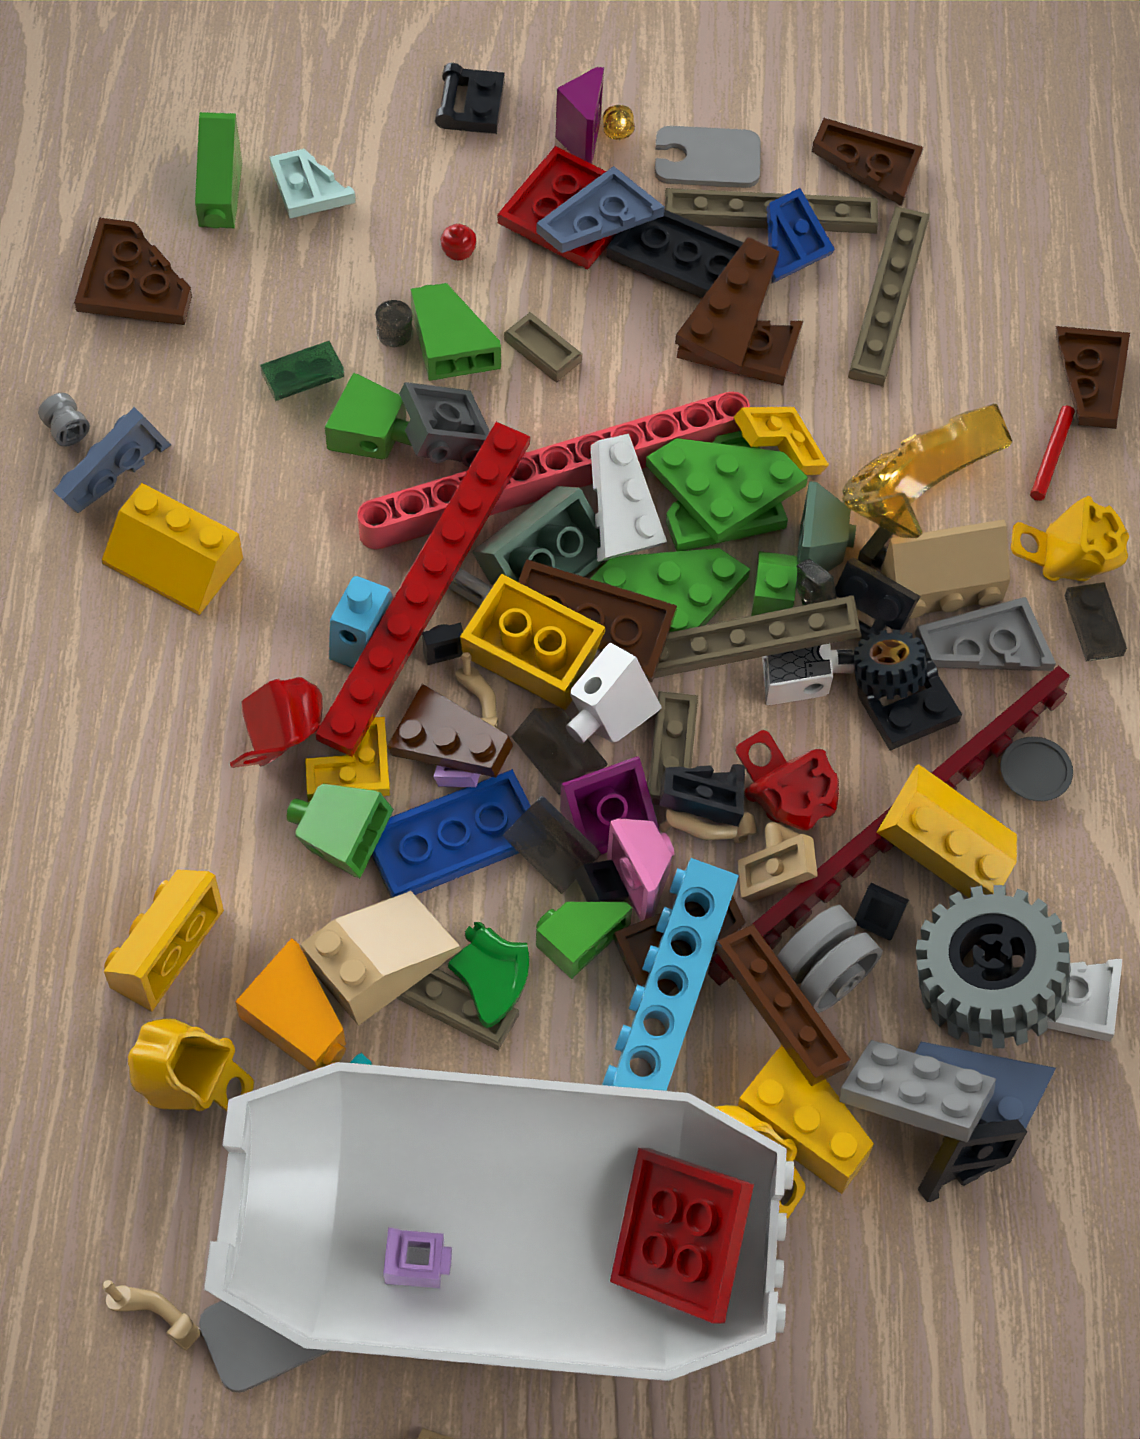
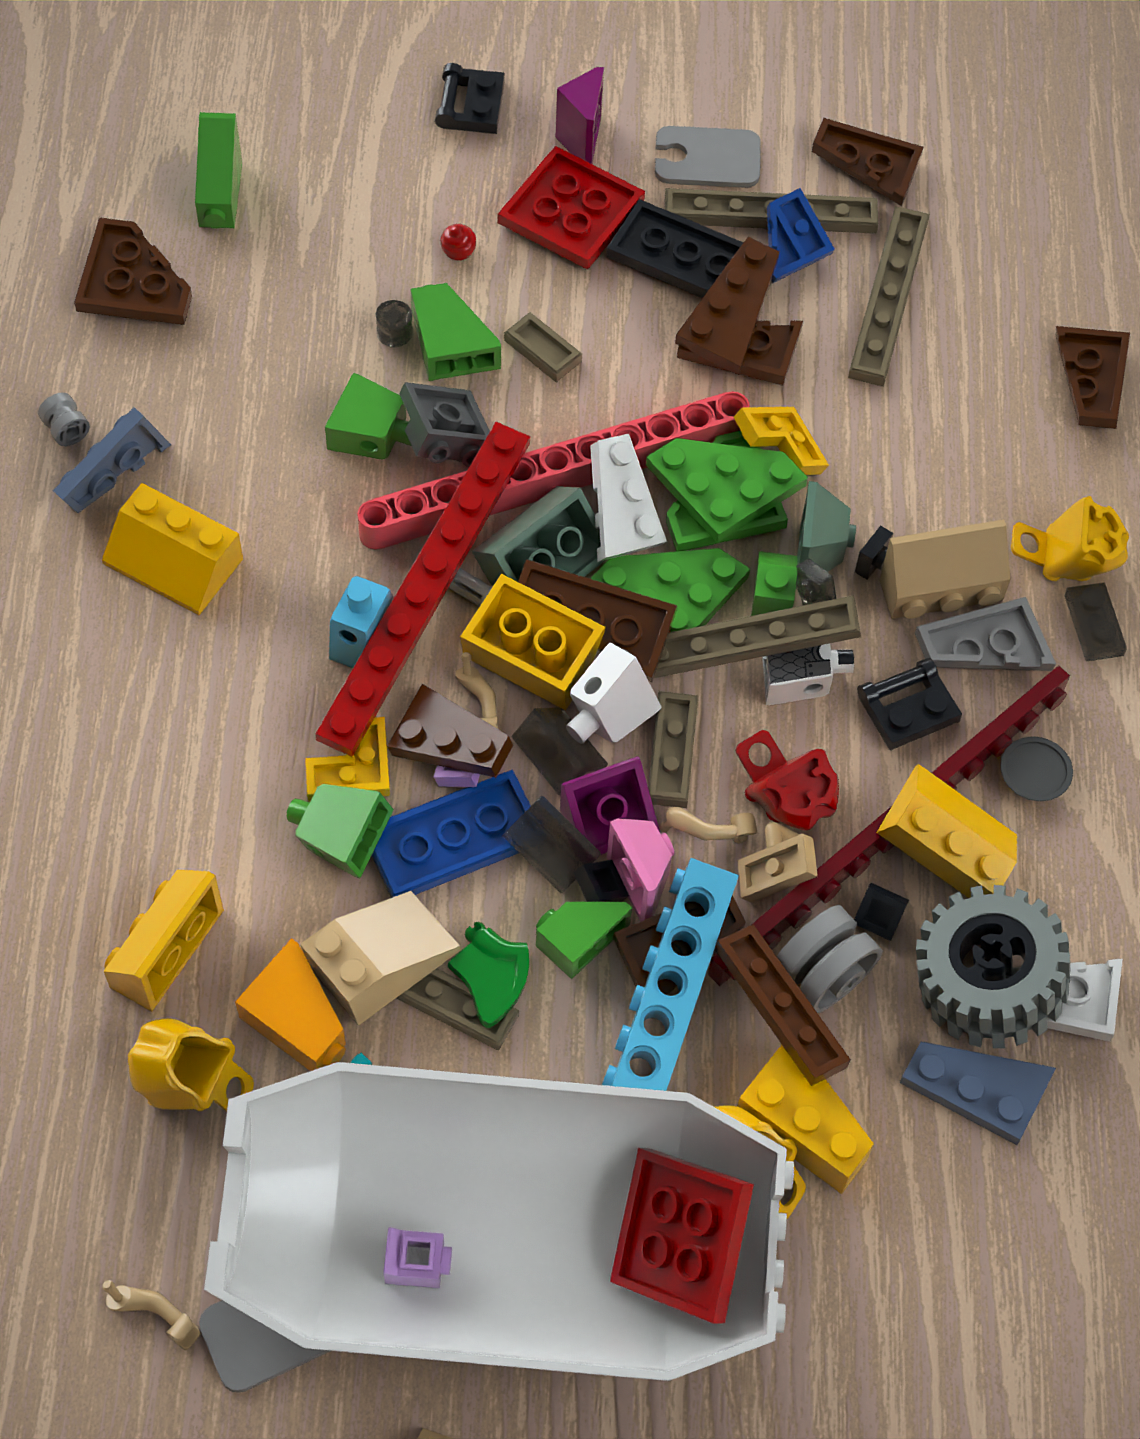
red piece [230,677,323,768] -> none
clear green plate [260,341,344,401] -> none
light aqua wing [270,149,356,219] -> none
black plate [422,622,463,666] -> none
sand blue wing [536,166,665,253] -> none
clear yellow bush [603,105,635,140] -> none
black wing [659,764,745,827] -> none
black plate [832,558,921,640] -> none
light grey plate [839,1040,996,1143] -> none
clear yellow windscreen [842,404,1013,538] -> none
black wheel [854,630,927,700] -> none
black wing [918,1119,1028,1202] -> none
red bar [1030,405,1075,501] -> none

